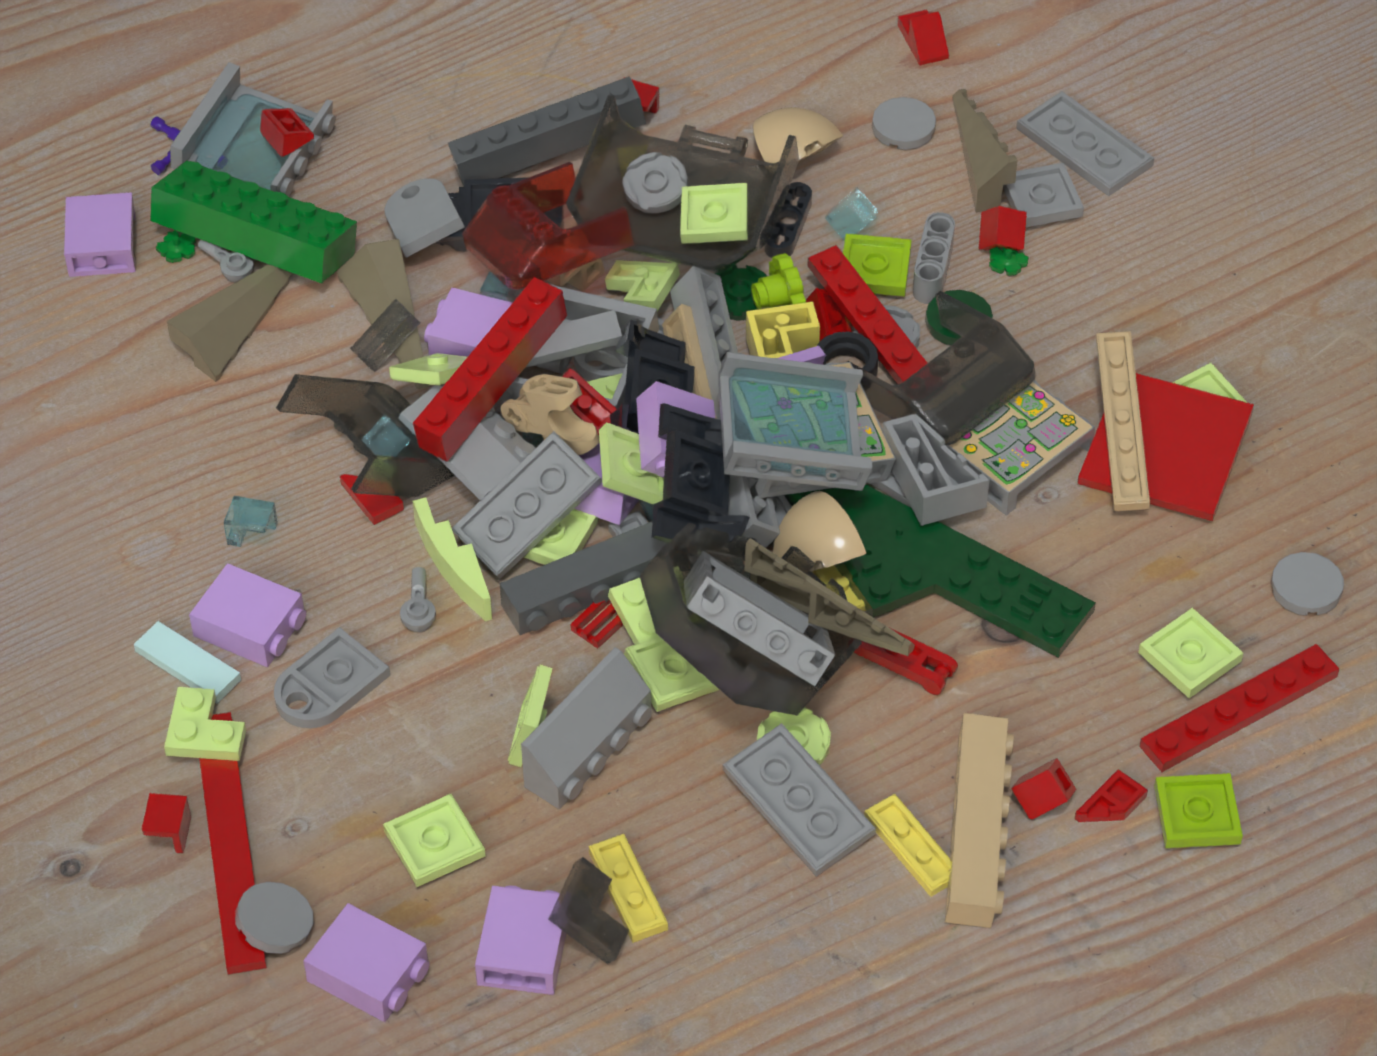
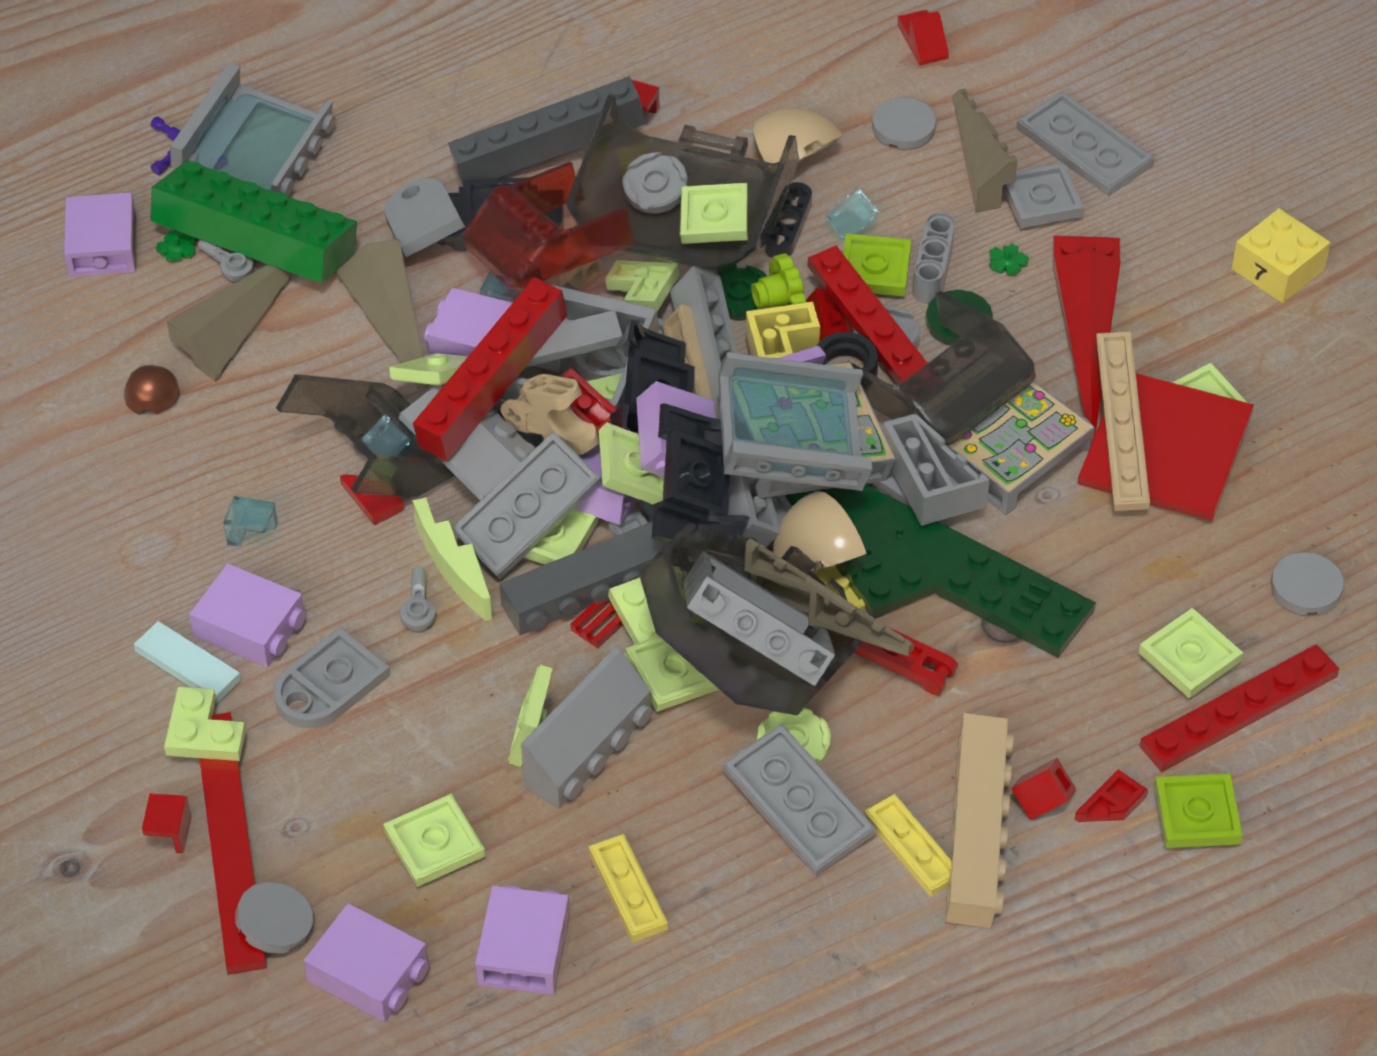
red slope [260,108,314,157] -> none
clear smoke tile [350,299,421,372] -> none
clear smoke plate [548,857,629,965] -> none
red panel [979,206,1027,251] -> none
none -> copper hair [124,365,179,415]
none -> red plate [1053,235,1121,438]
none -> light yellow brick [1231,208,1331,304]

